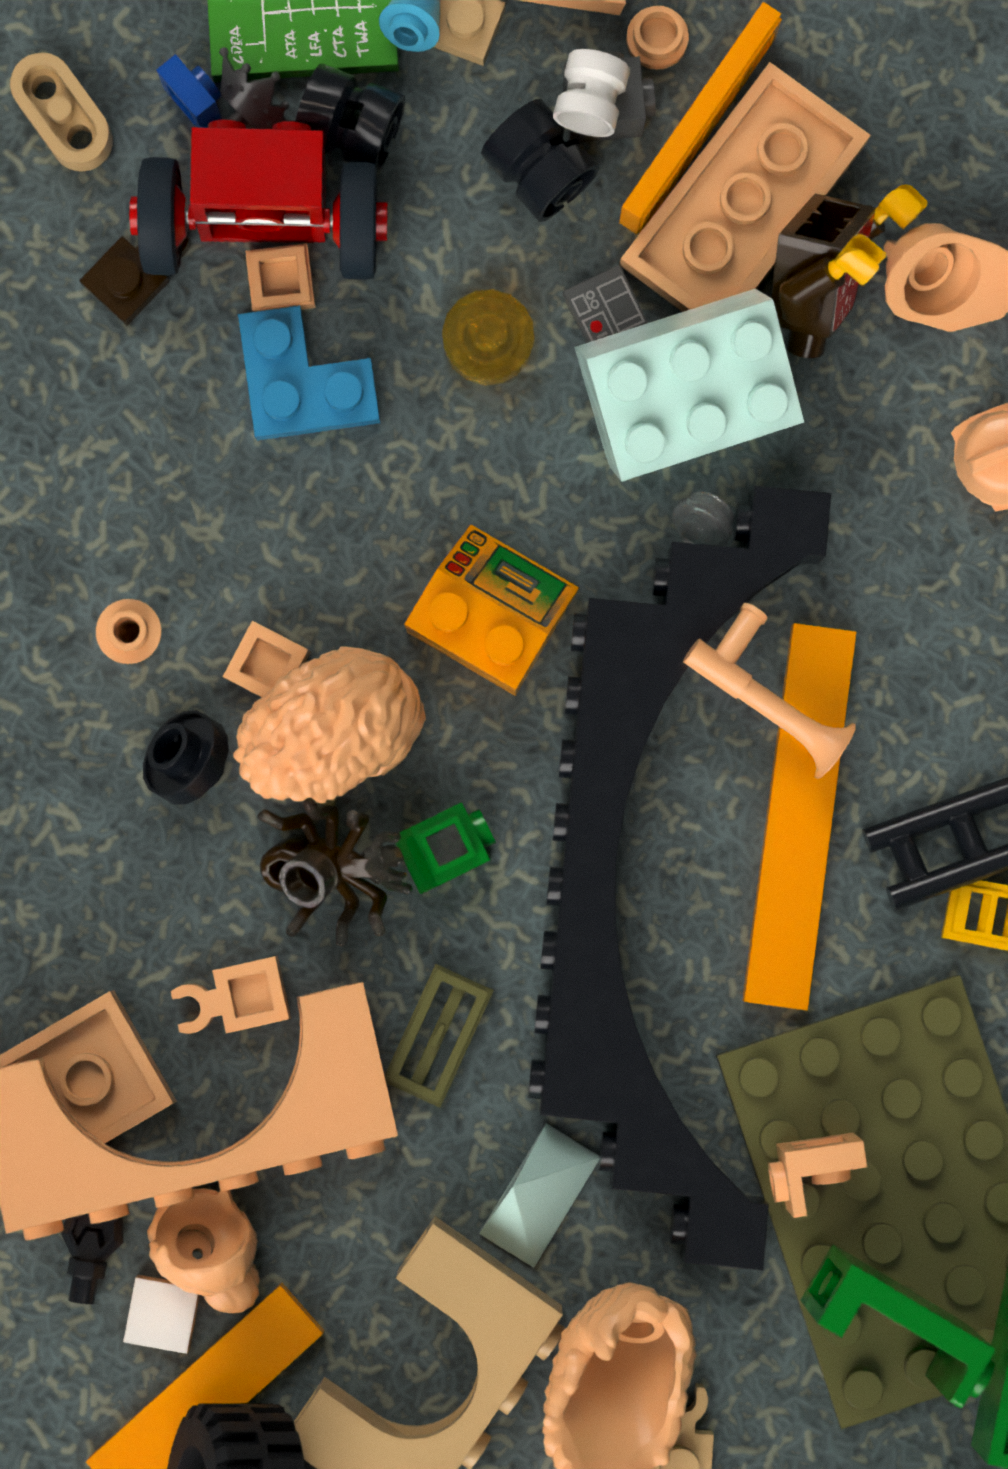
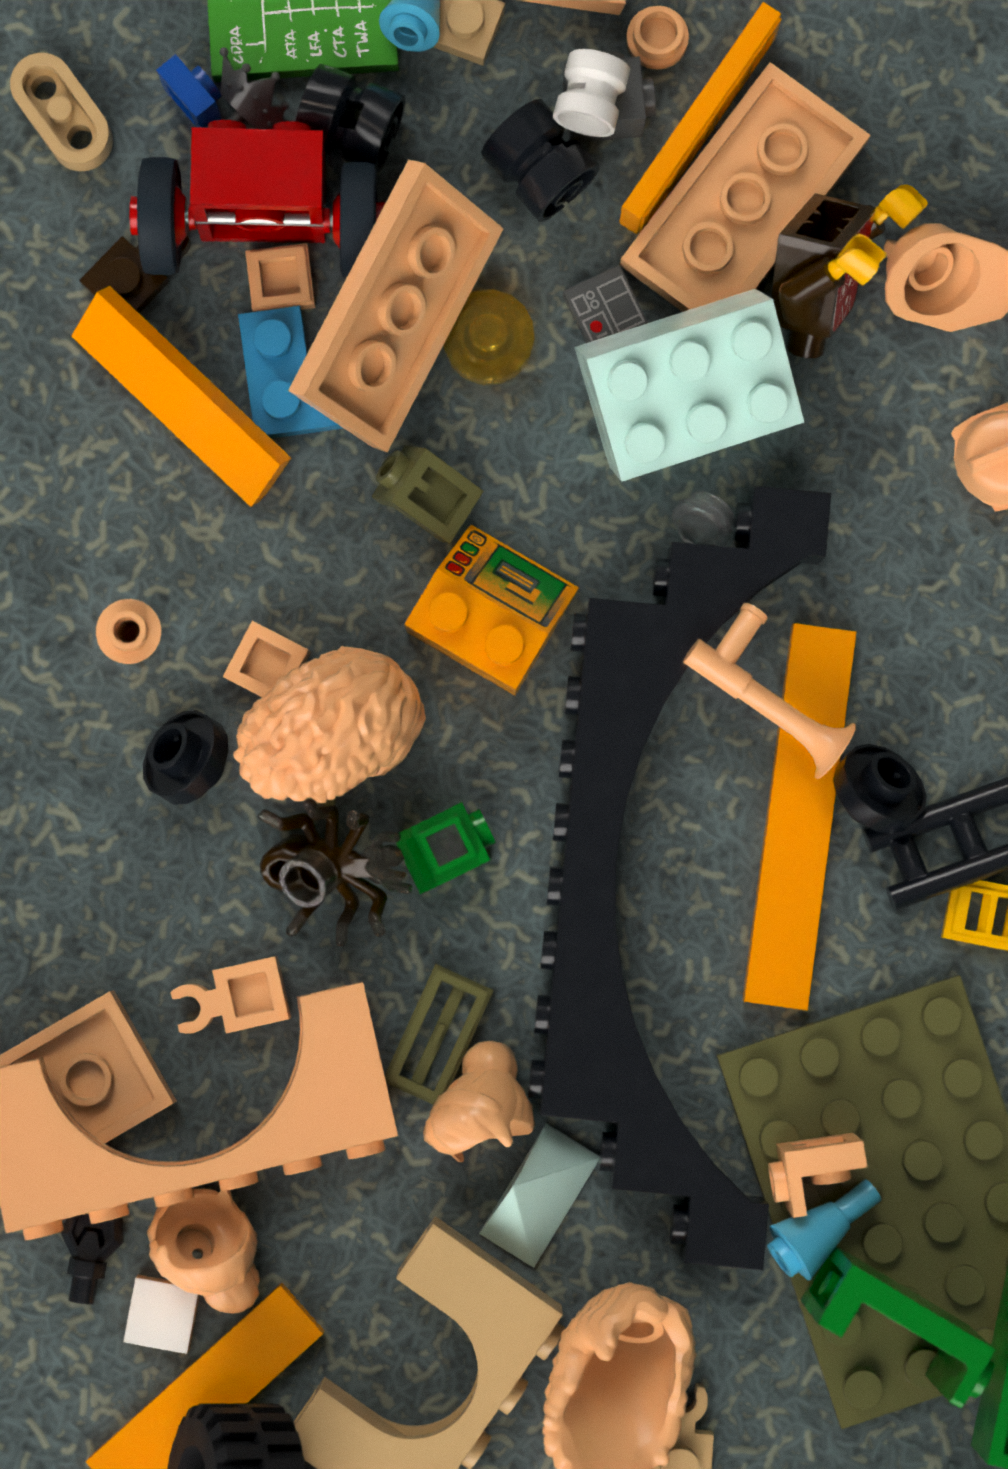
none -> light orange tile [71,286,291,507]
none -> light nougat plate [288,159,504,453]
none -> olive bracket [372,446,484,544]
none -> light nougat piece [423,1041,535,1162]
none -> medium azure cone [767,1179,882,1280]
none -> black plate [833,744,927,834]

